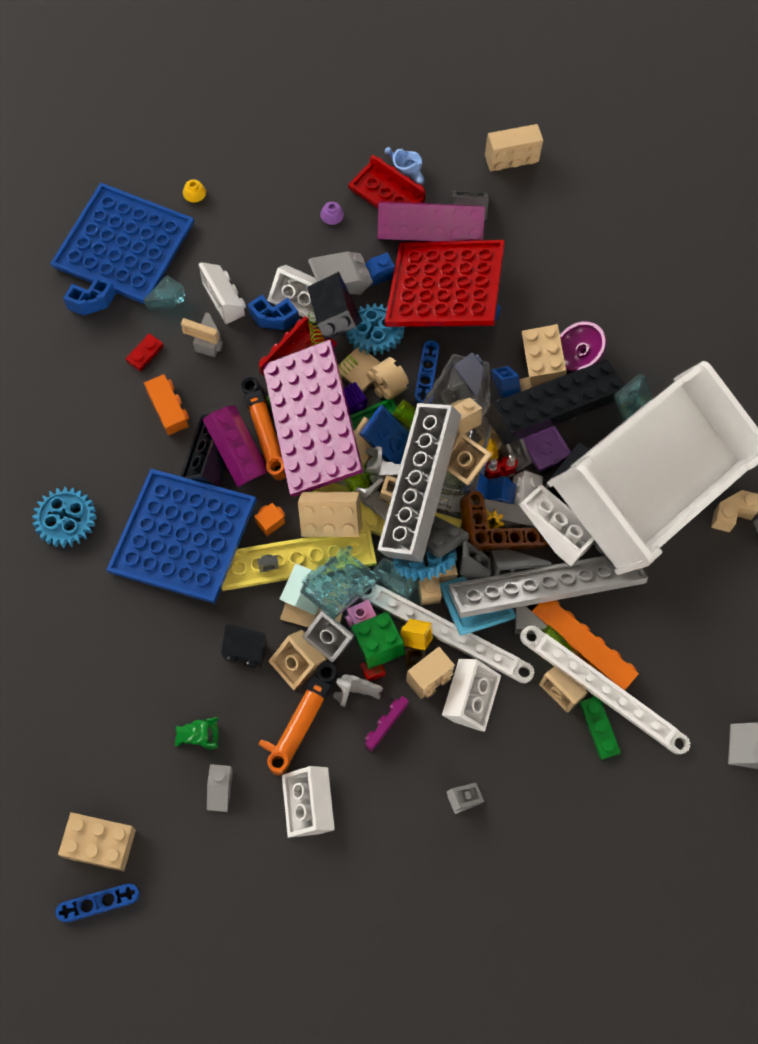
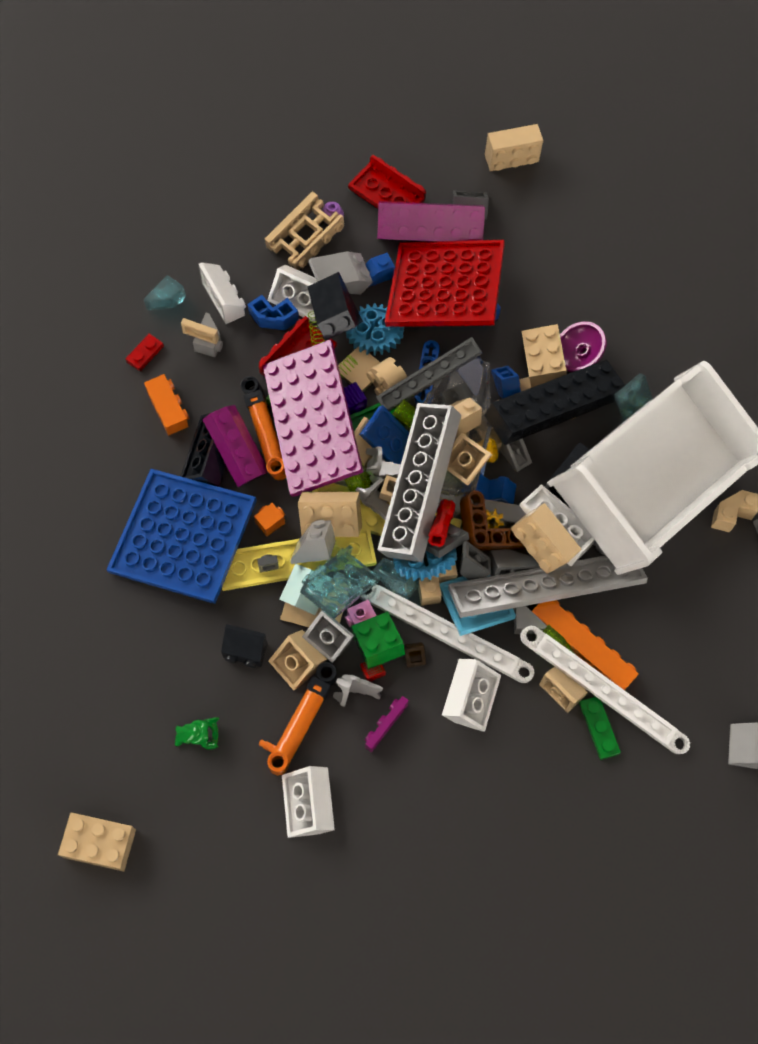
dark azure gear [32,487,97,548] -> none
blue plate [50,182,194,305] -> none
blue beam [56,883,140,923] -> none
blue brick [63,276,116,316] -> none
yellow cone [183,179,206,203] -> none
light grey slope [207,764,233,812] -> none
light blue piece [385,147,425,186] -> none
yellow brick [400,619,433,650] -> none
tan brick [406,647,455,699] -> none
light grey slope [446,783,485,814] -> none
red piece [483,455,518,480] -> none
white bracket [512,470,543,505] -> none
medium lavender plate [523,426,571,472] -> none
none -> tan fence [264,191,344,270]
none -> light grey slope [290,520,336,564]
none -> dark grey tile [376,337,483,412]
none -> red axle [428,499,456,547]
none -> tan brick [510,503,582,574]

